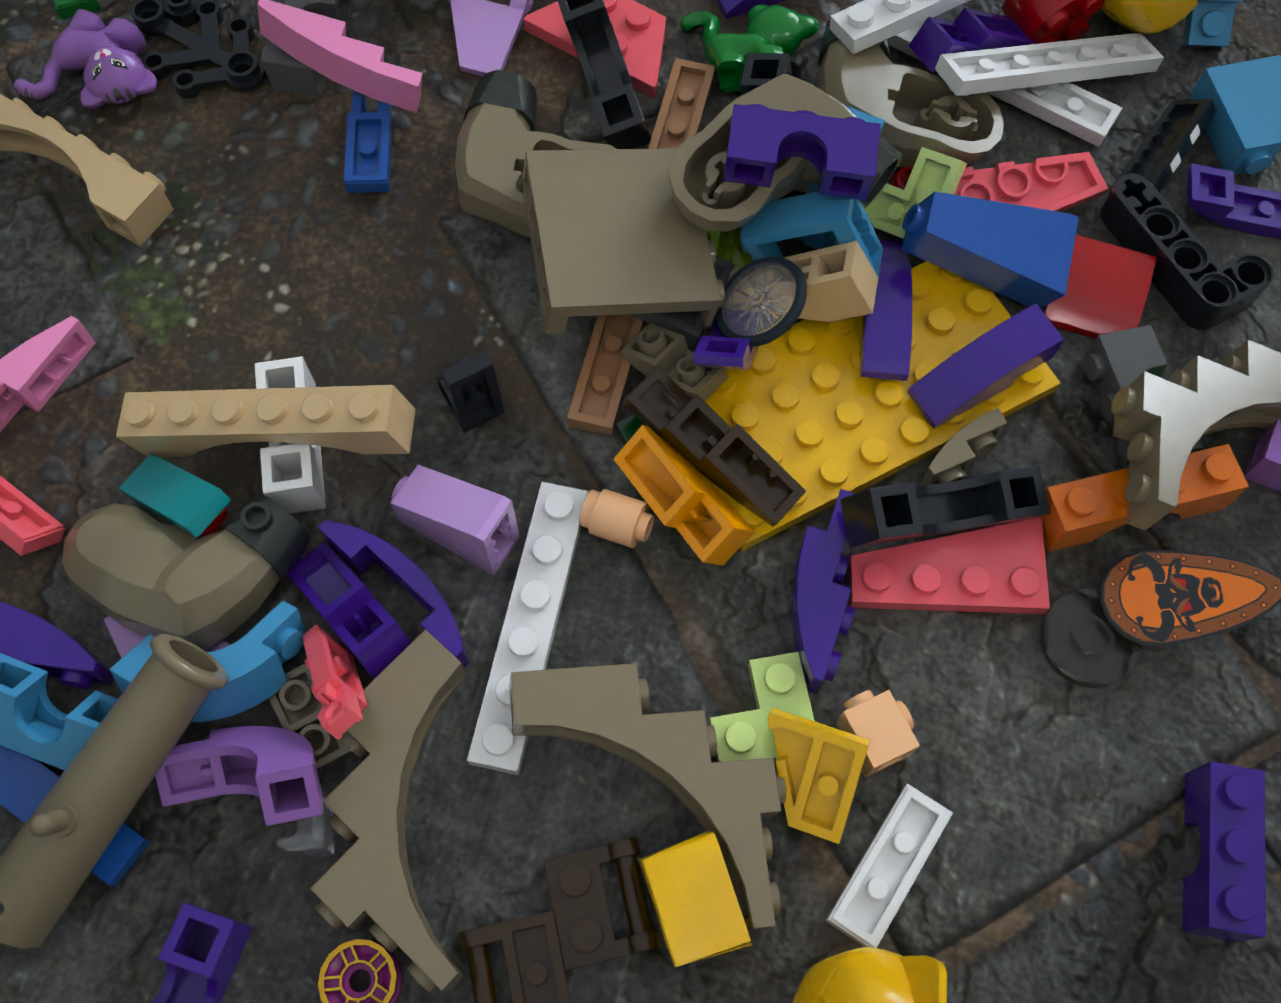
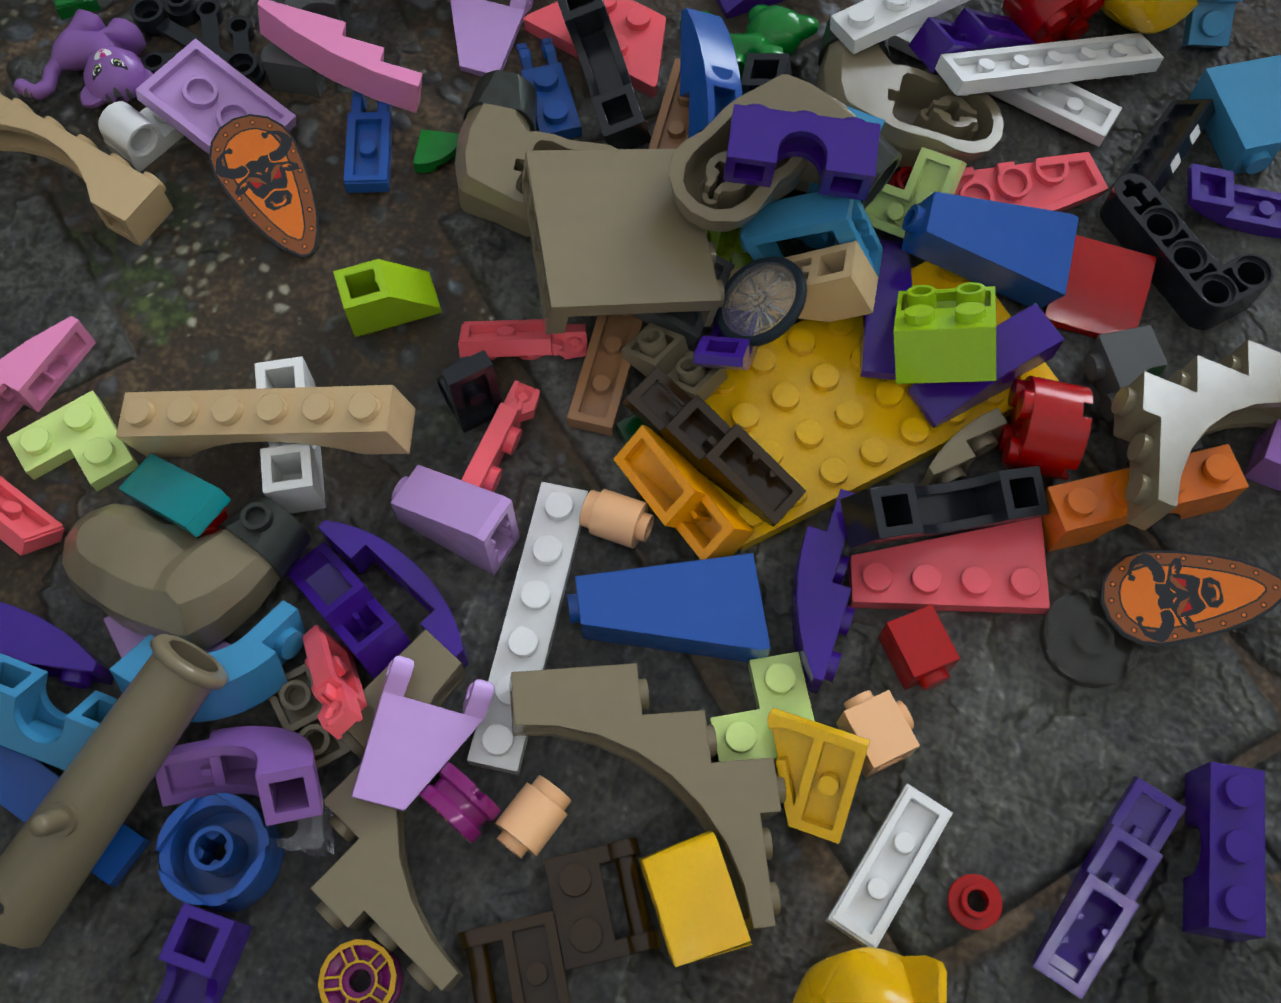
none -> yellowish green plate [7,390,139,492]
none -> white plate [98,101,184,172]
none -> lavender plate [135,38,296,154]
none -> blue brick [156,793,286,912]
none -> shield [209,114,319,259]
none -> lime slope [333,259,442,337]
none -> lavender flag [351,656,494,811]
none -> green tile [413,129,459,173]
none -> magenta wheel [419,761,501,845]
none -> coral hinge [458,319,587,360]
none -> coral hinge [461,380,540,492]
none -> light nougat brick [495,775,571,859]
none -> blue hinge [516,37,582,139]
none -> blue slope [567,553,771,662]
none -> blue slope [680,8,742,138]
none -> red brick [878,604,960,691]
none -> lime slope [893,282,996,384]
none -> red plate [947,874,1003,931]
none -> red brick [995,376,1093,481]
none -> dark purple slope [1031,776,1187,999]

